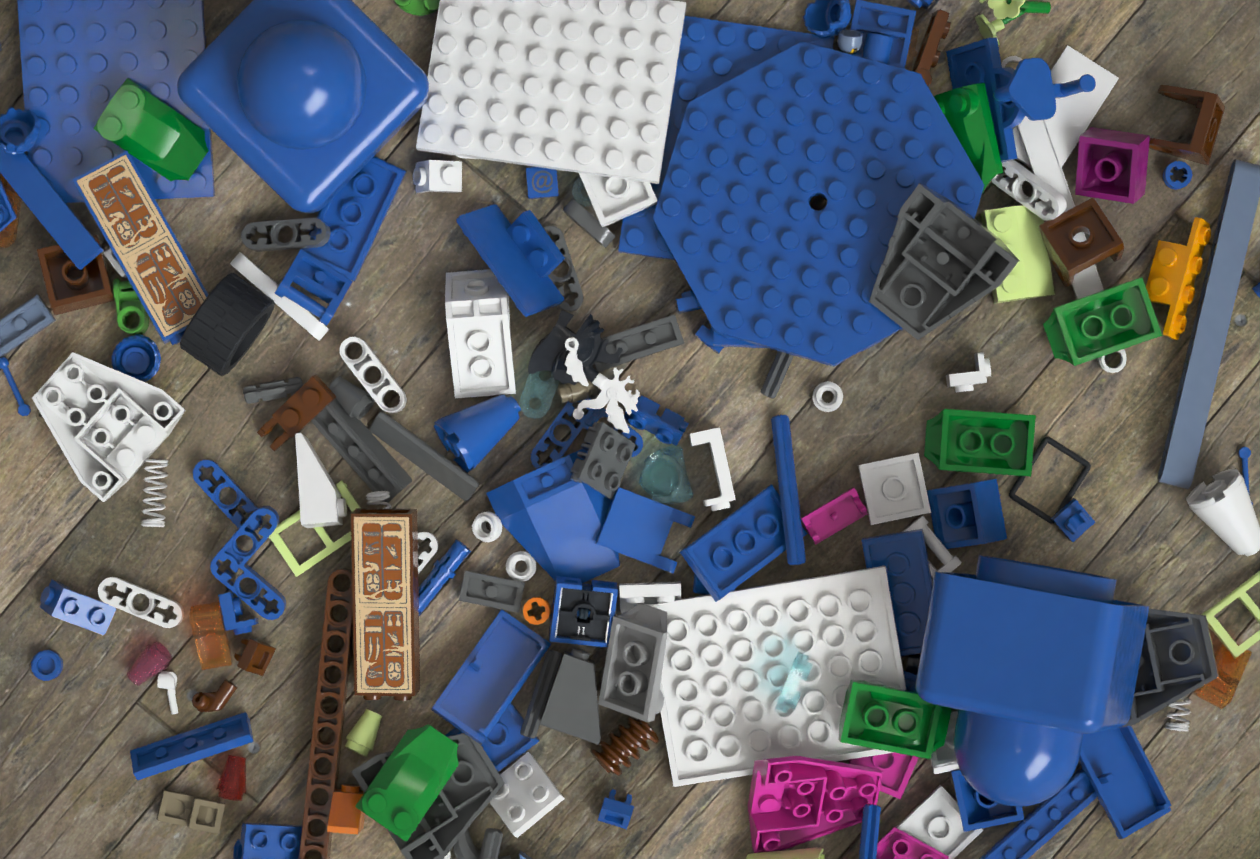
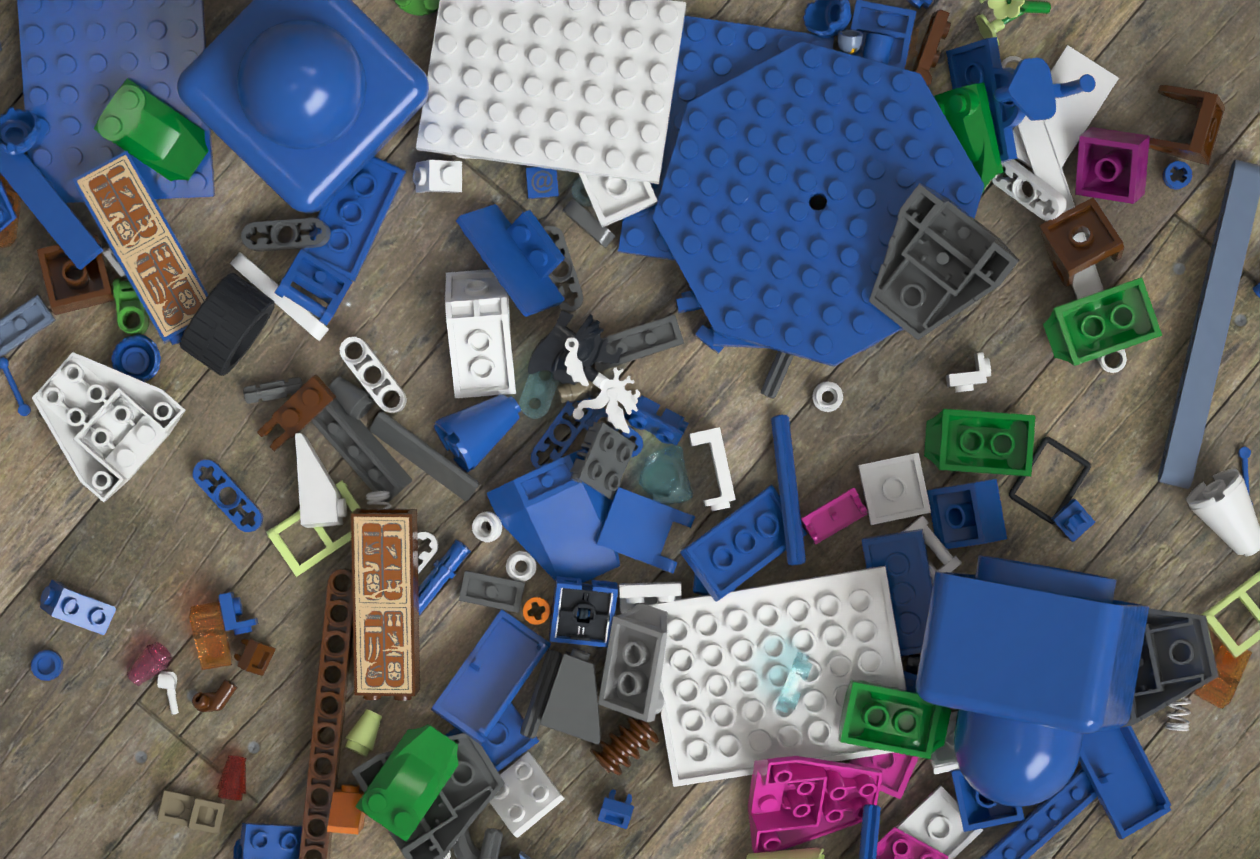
white beam [98,577,184,628] -> none
blue plate [130,712,254,780] -> none
white piece [141,459,169,527] -> none
blue beam [210,505,286,620] -> none
yellowish green slope [981,206,1055,304] -> none
light orange bracket [1146,217,1211,340] -> none

